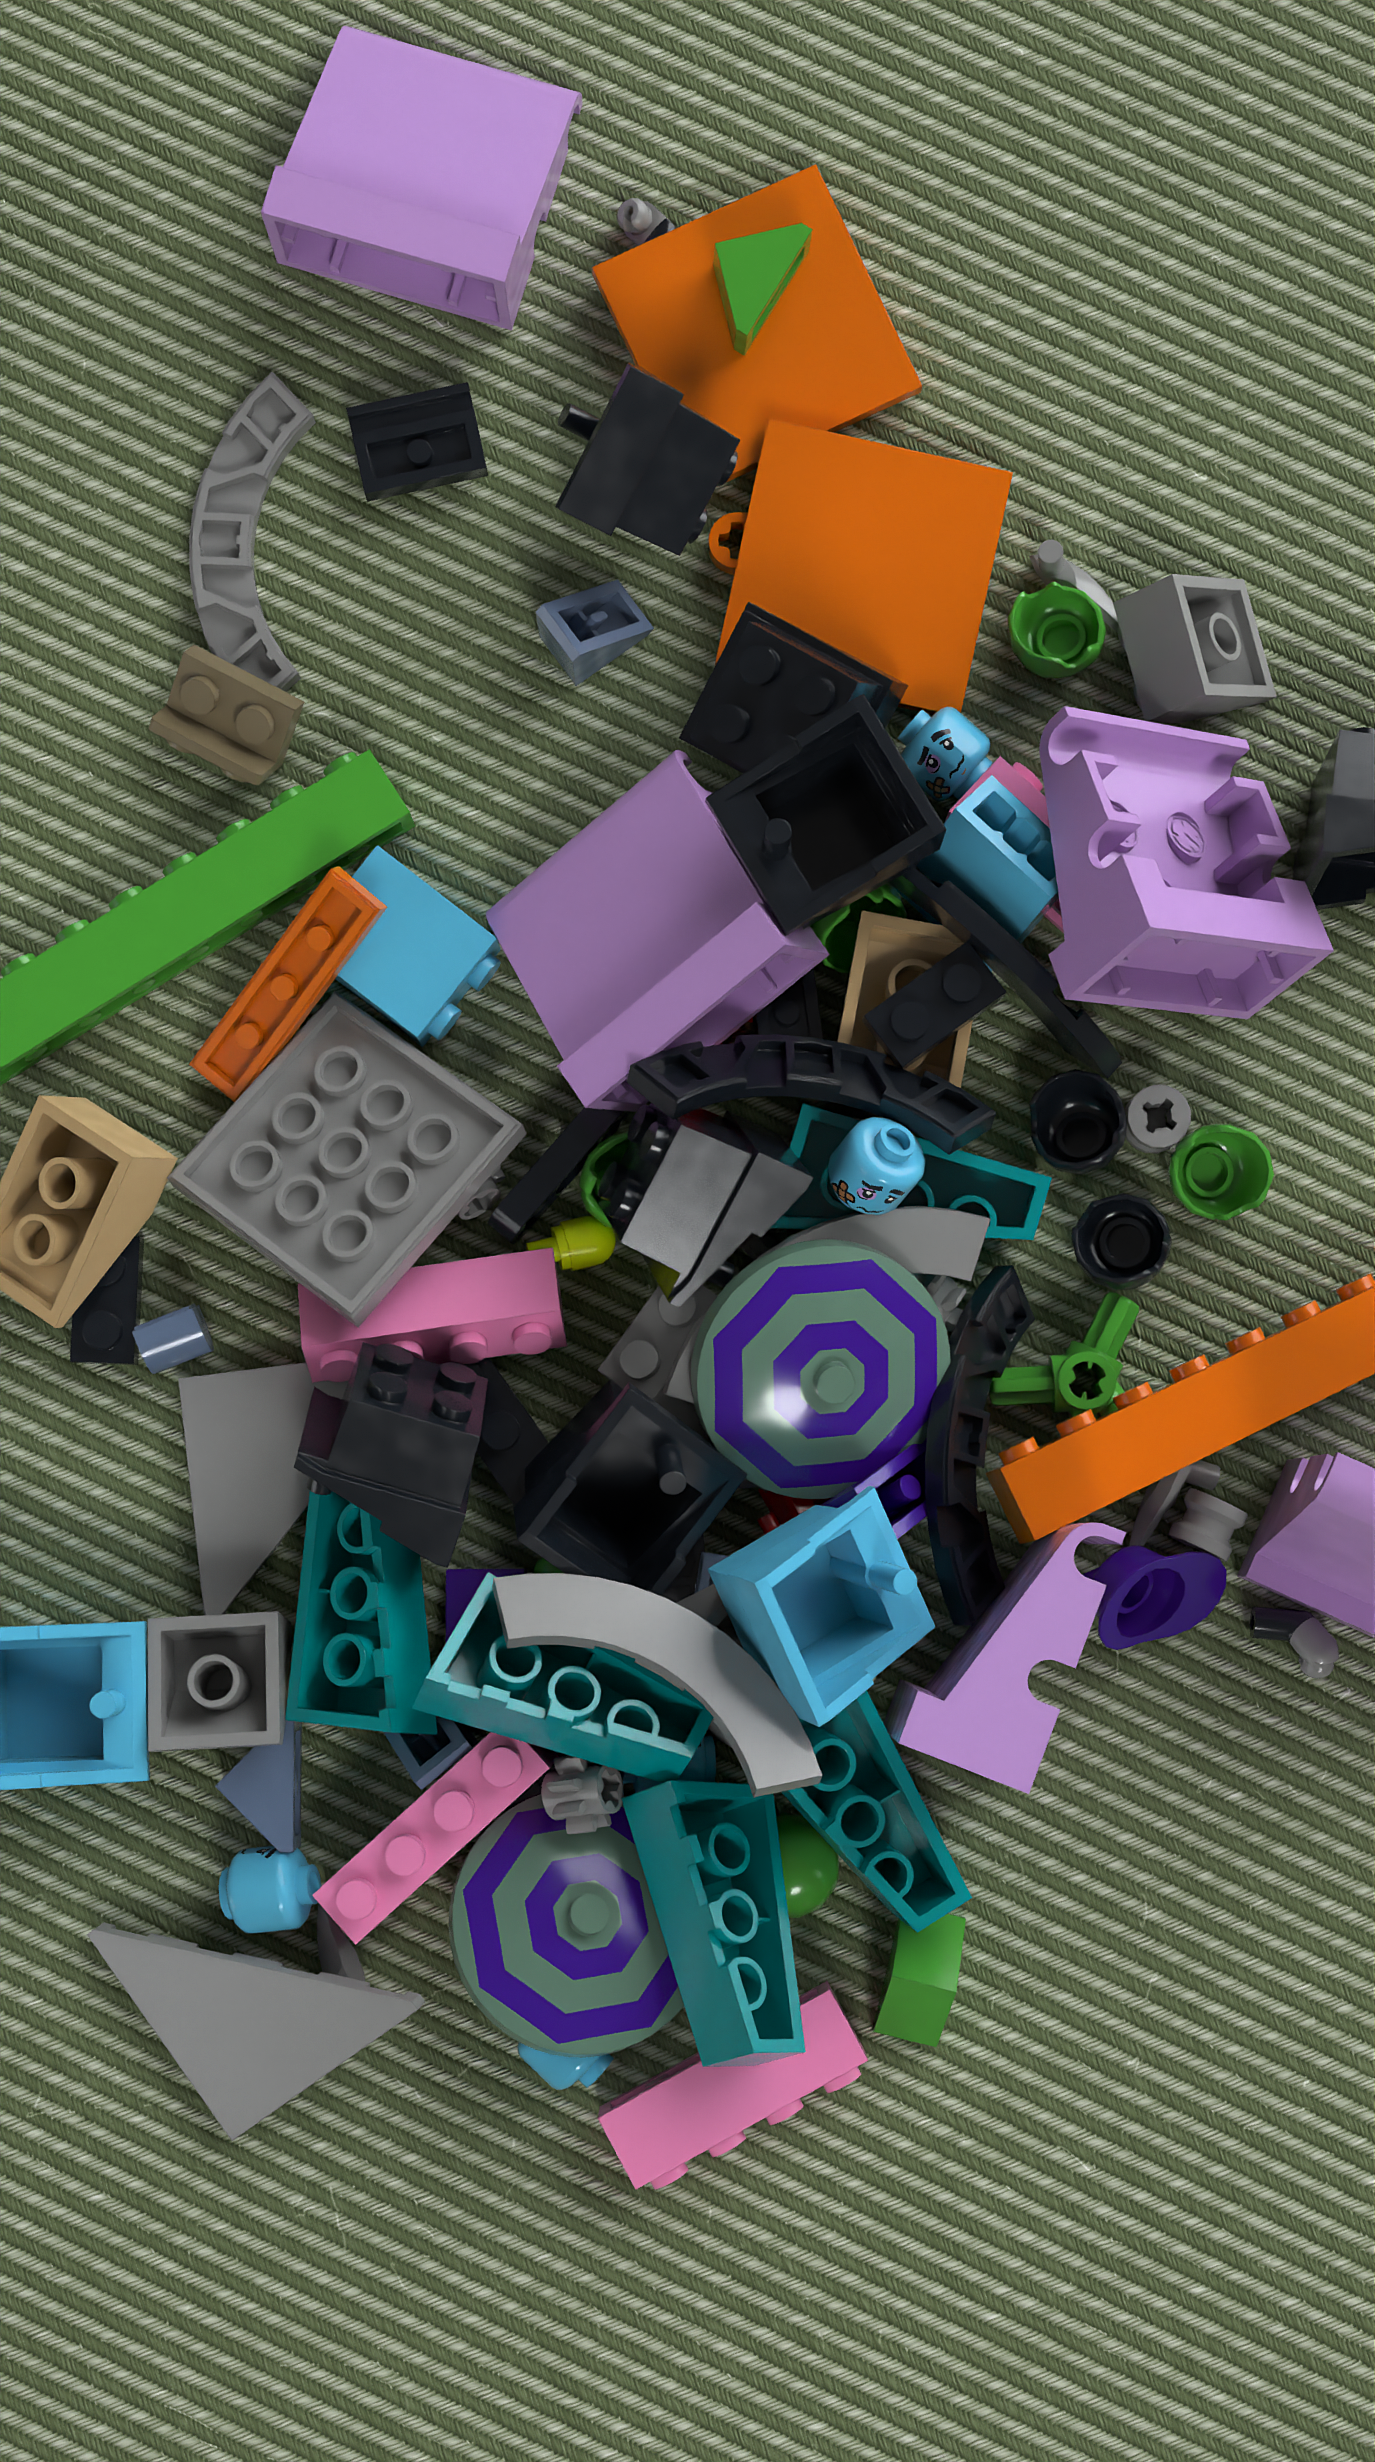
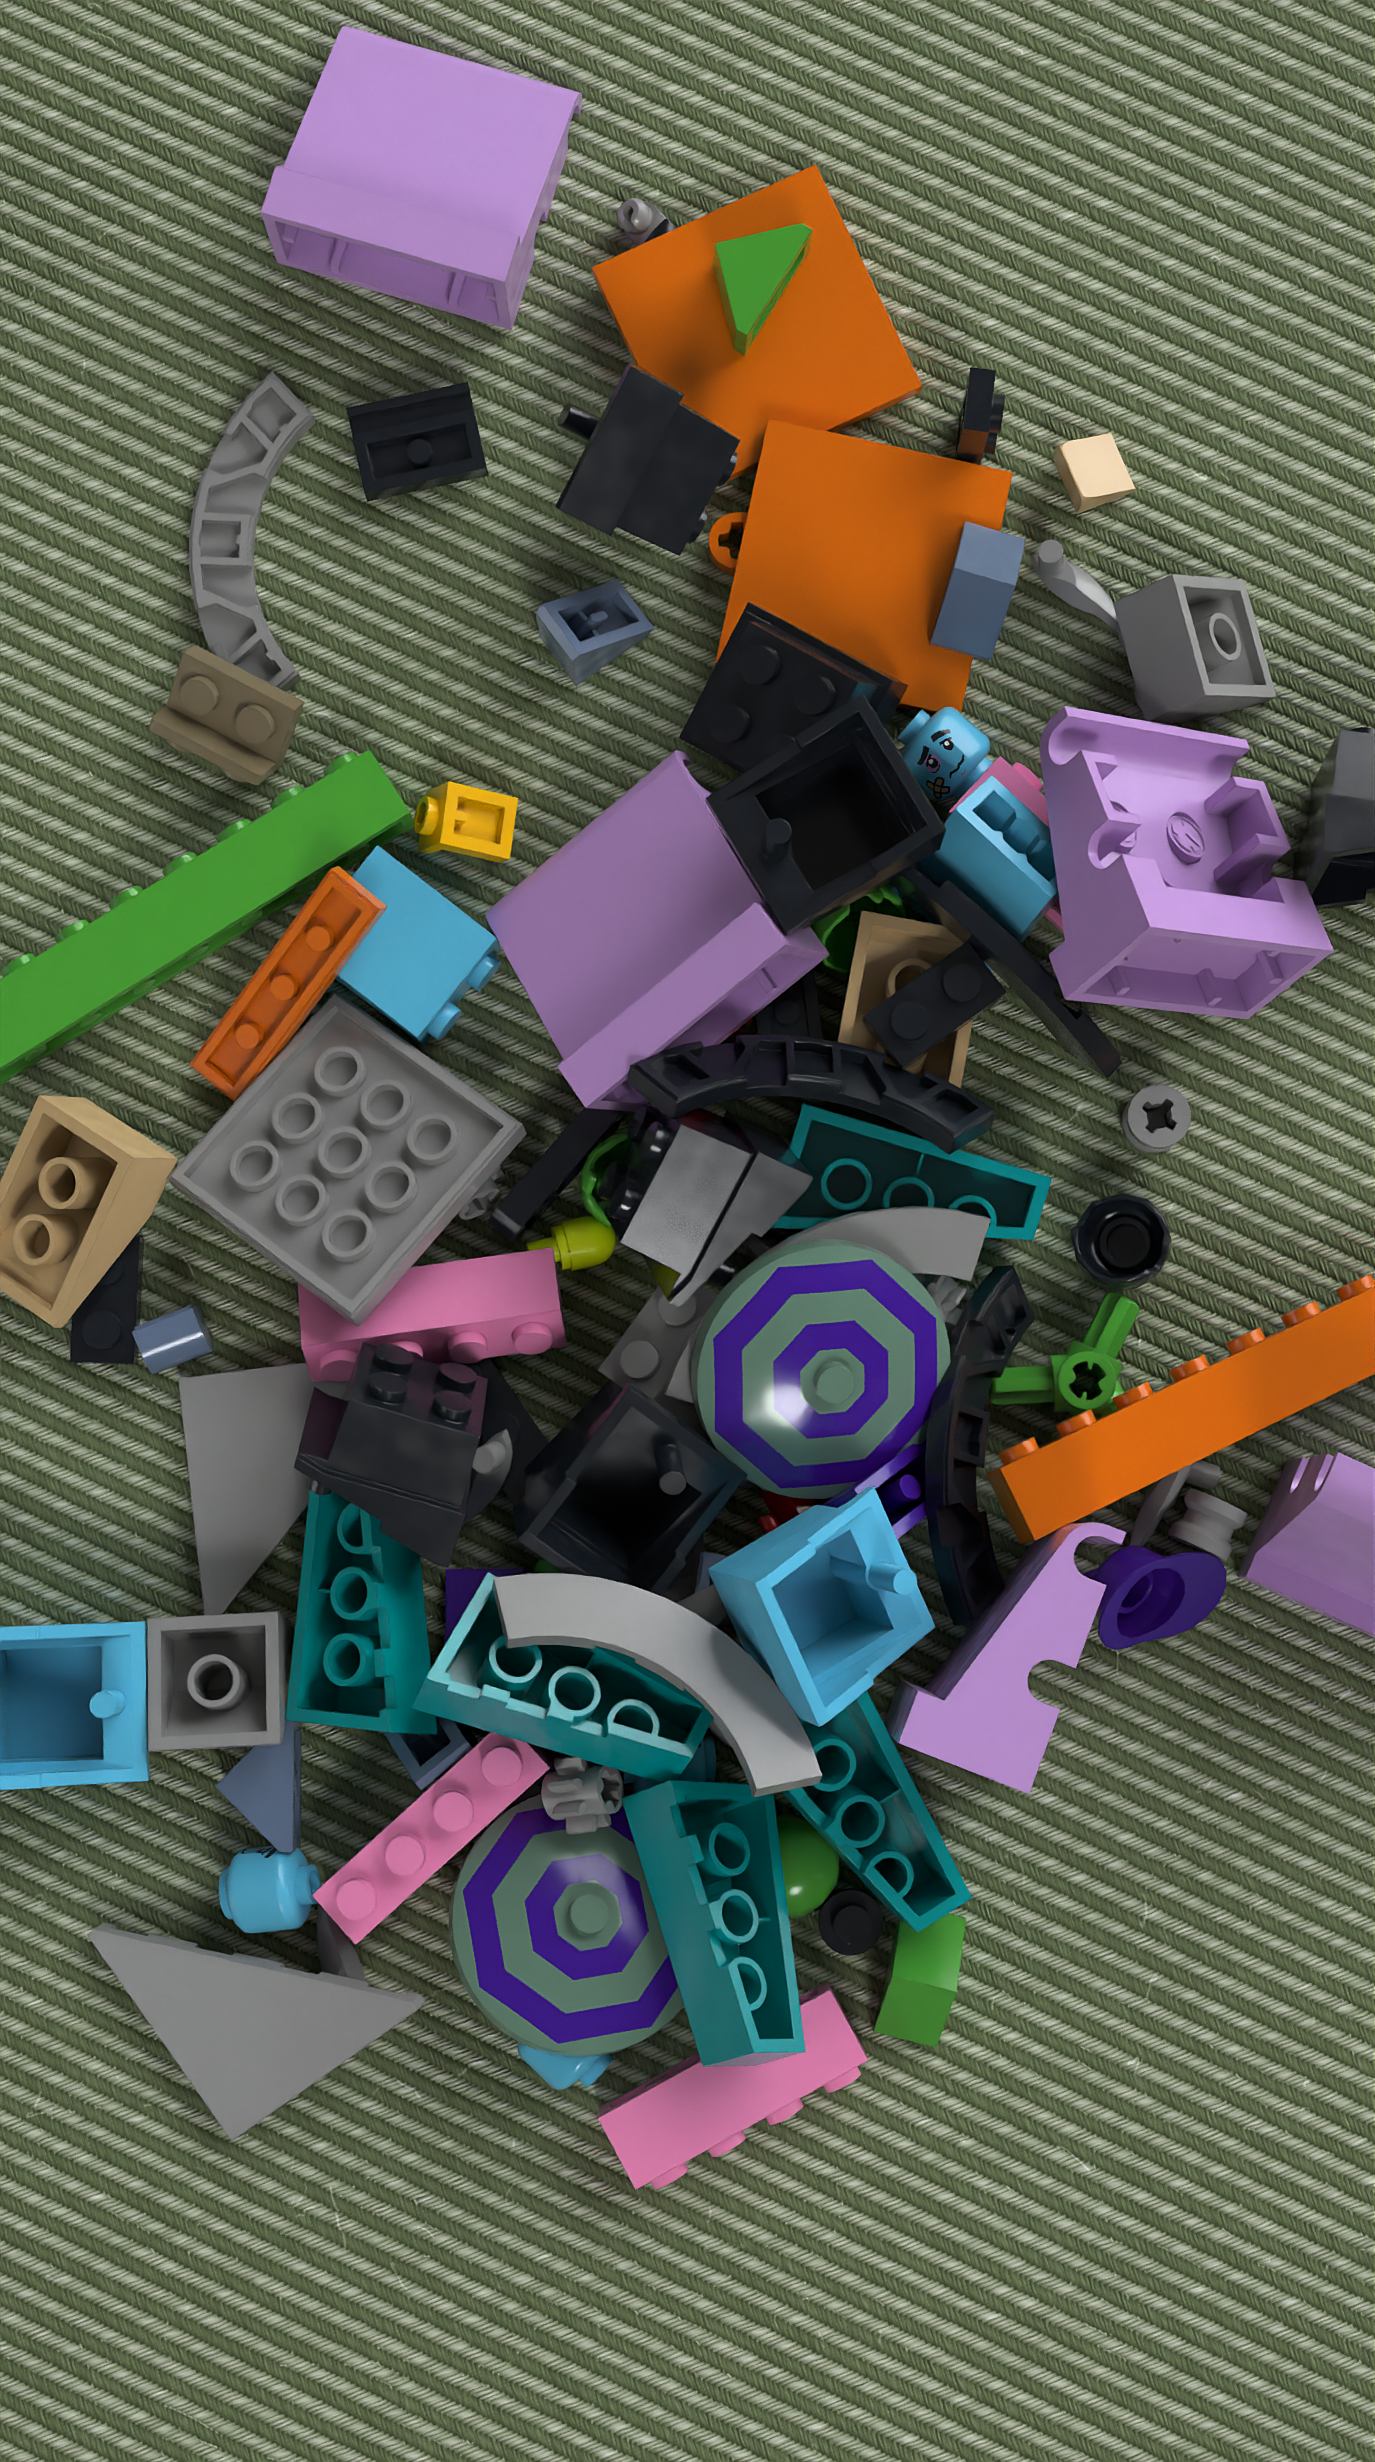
medium azure head [827,1117,925,1215] -> none
bright green hair [1007,582,1106,679] -> none
black hair [1029,1069,1127,1175] -> none
bright green hair [1167,1123,1274,1220] -> none
arm [1250,1607,1339,1679] -> none
none -> yellow bracket [414,781,518,863]
none -> light grey bar [462,1429,513,1526]
none -> black plate [817,1888,883,1956]
none -> sand blue slope [930,521,1026,662]
none -> black plate [955,367,1005,465]
none -> slope [1053,433,1135,514]

